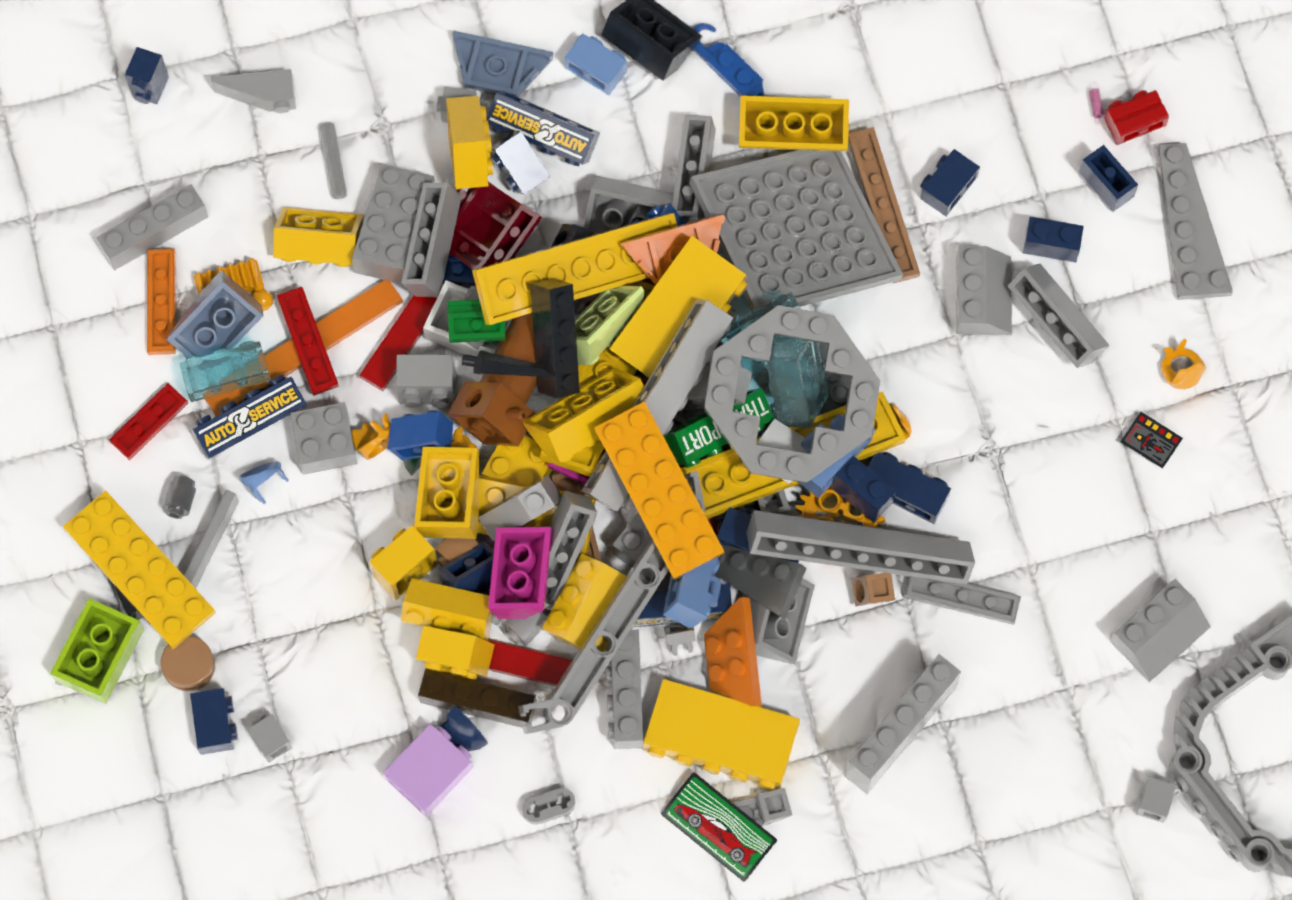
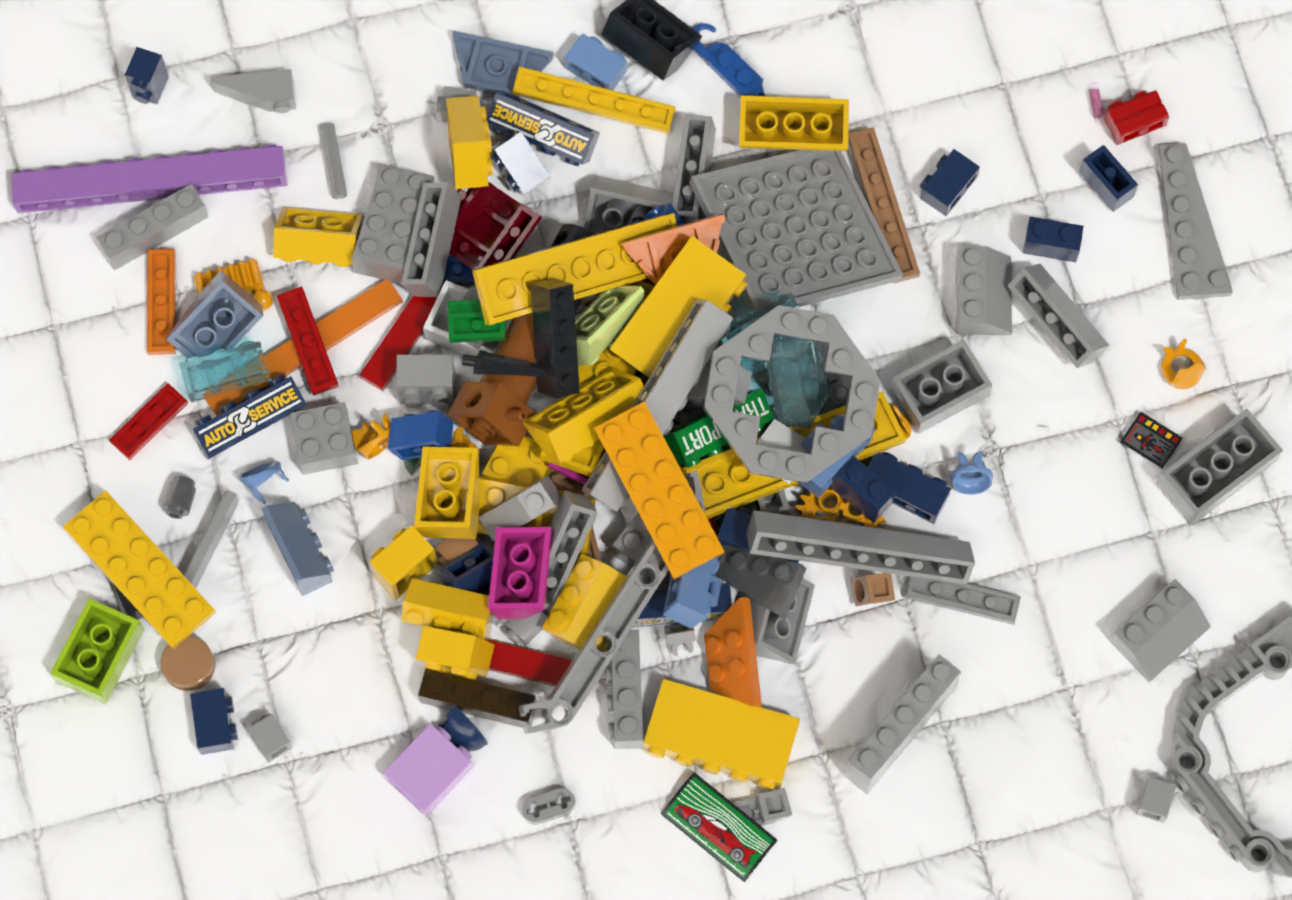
none -> medium lavender brick [11,144,288,214]
none -> sand blue slope [261,502,334,596]
none -> yellow tile [512,66,675,134]
none -> light grey brick [890,339,992,434]
none -> medium blue piece [950,451,994,495]
none -> light grey brick [1157,409,1283,526]

